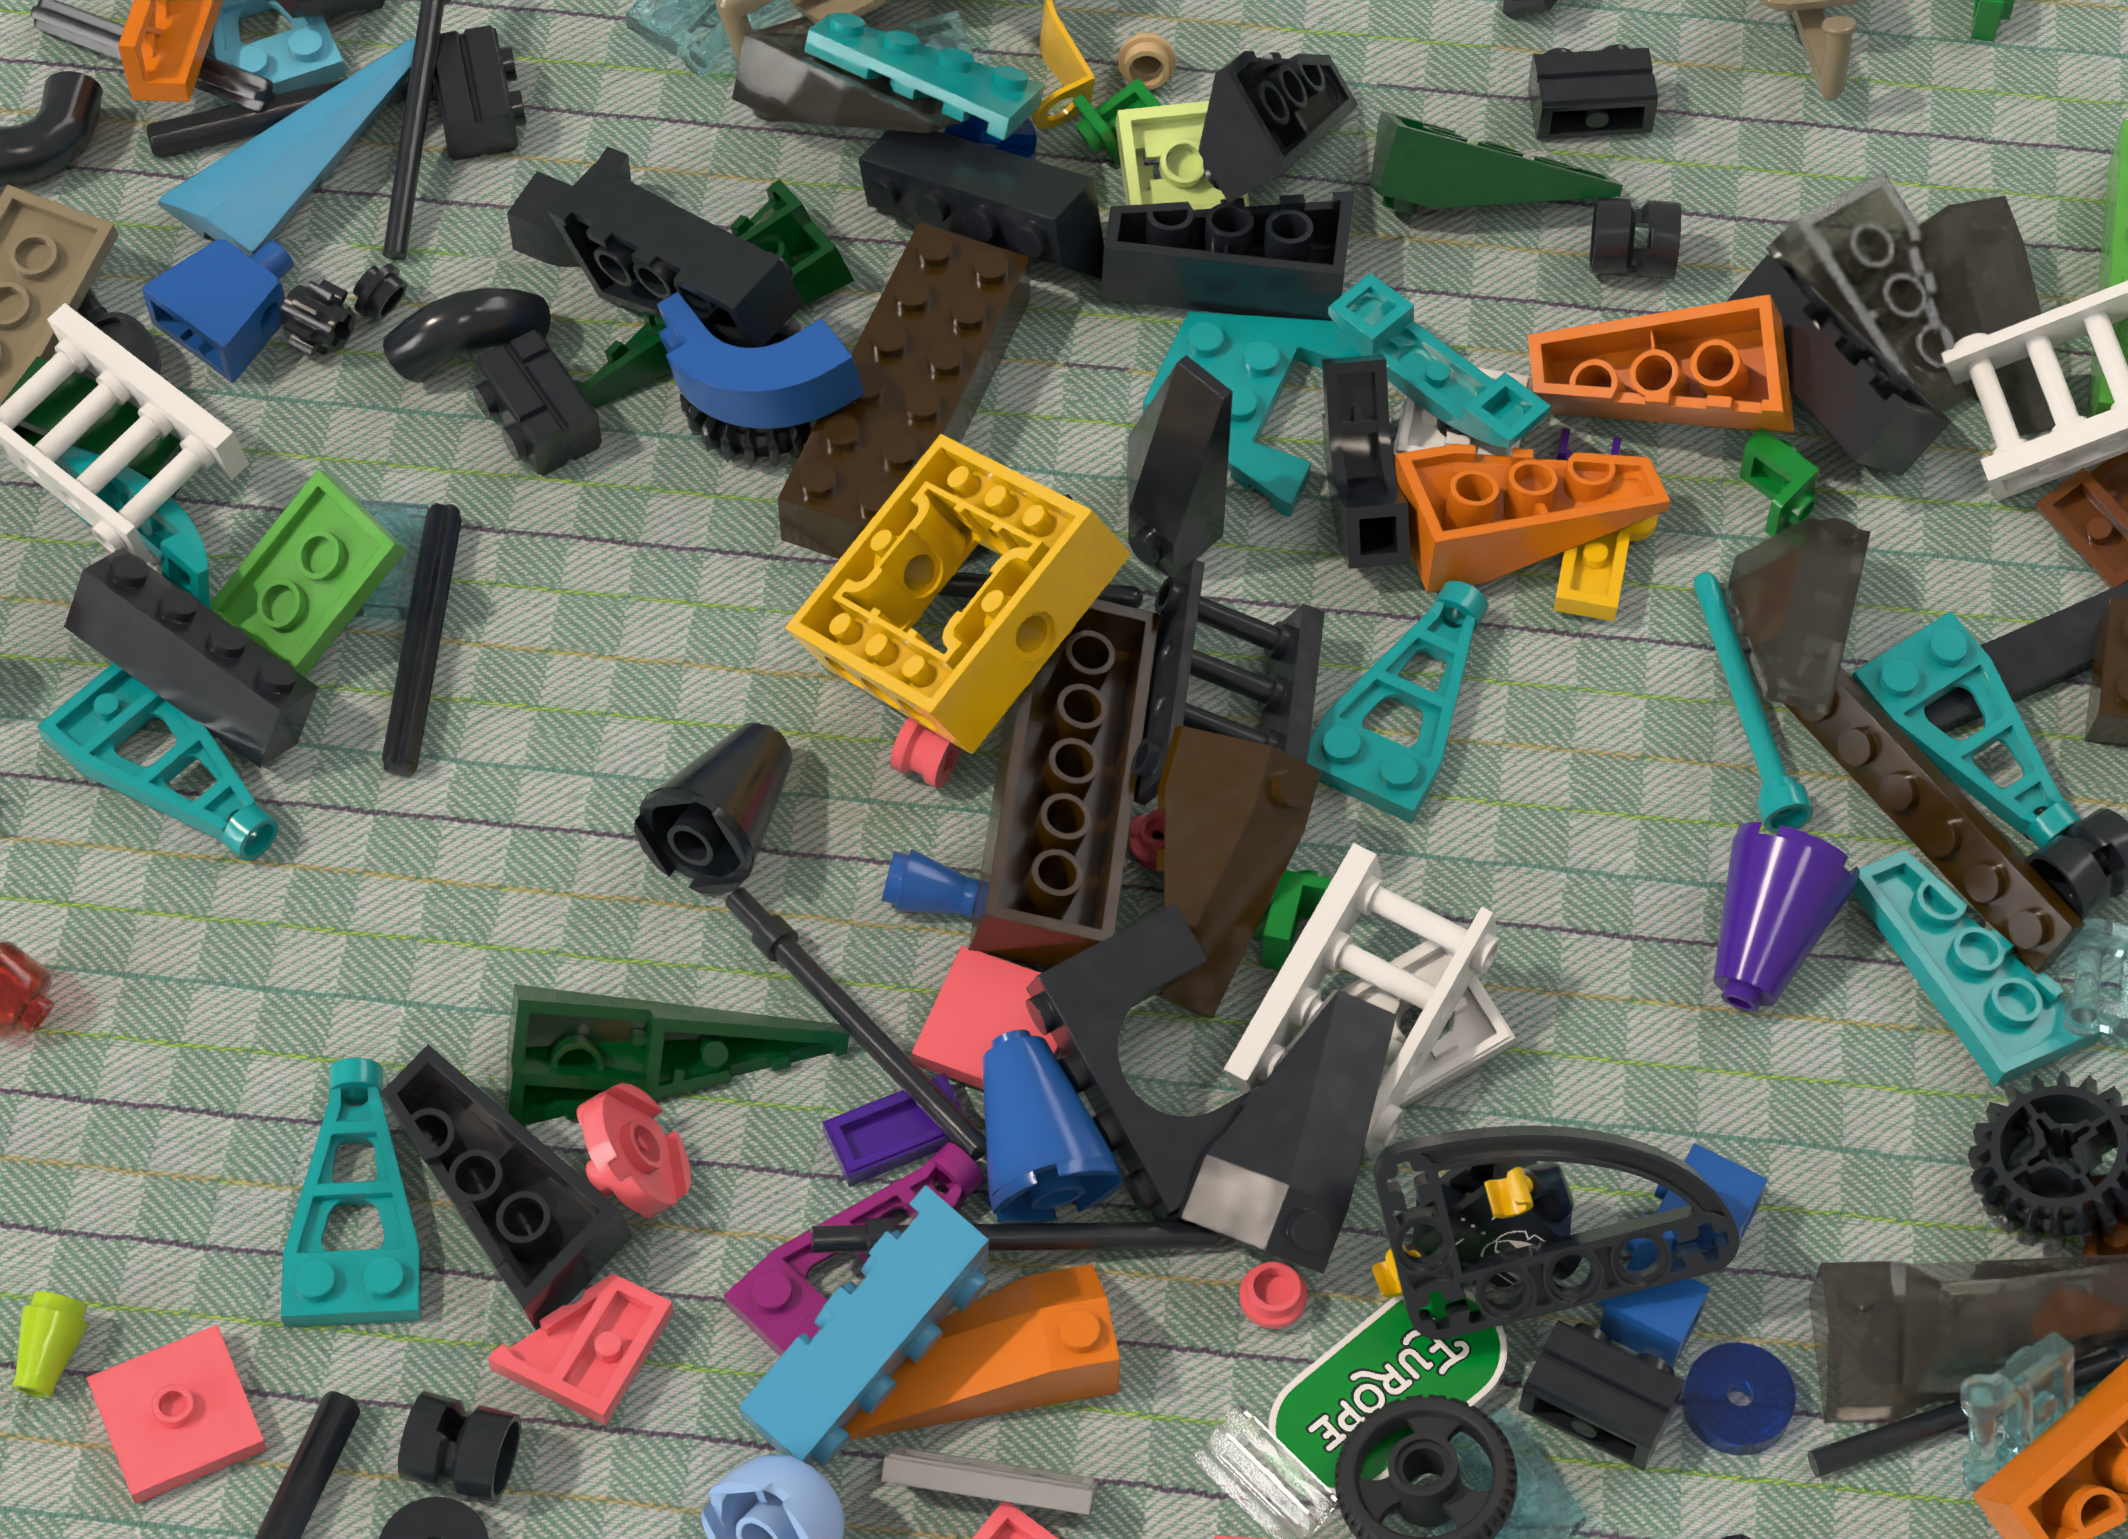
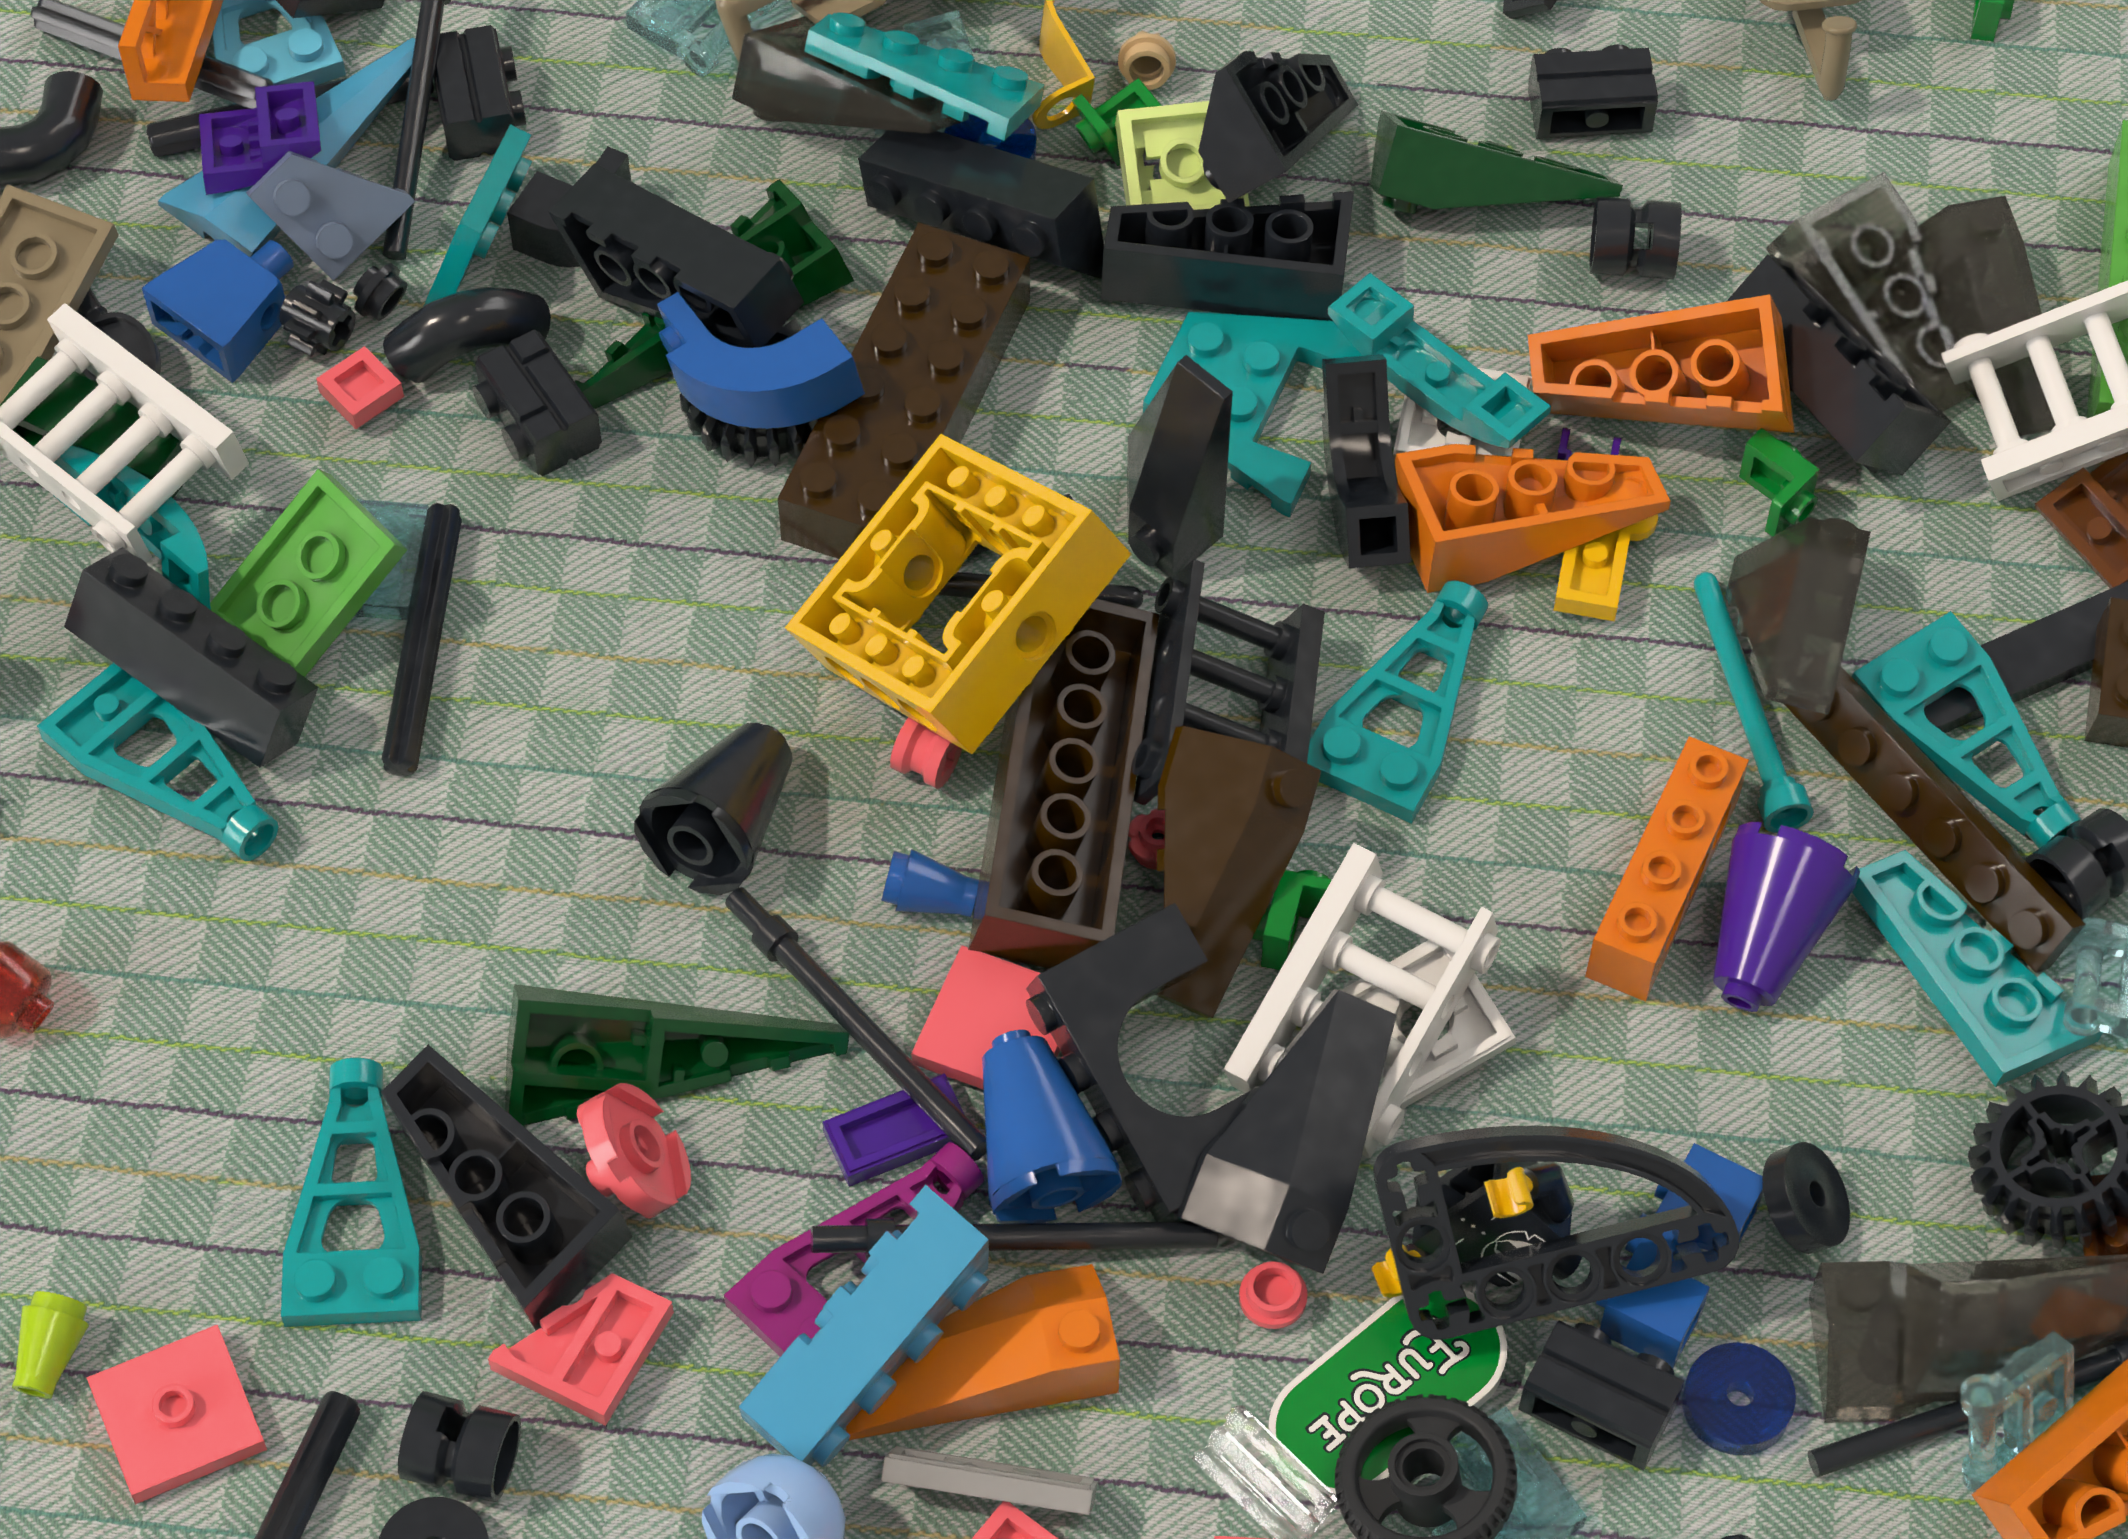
none -> dark purple slope [199,81,321,195]
none -> sand blue wing [246,151,415,281]
none -> coral plate [316,346,404,429]
none -> teal wing [423,124,532,307]
none -> orange brick [1585,736,1749,1002]
none -> black piece [1762,1142,1850,1254]

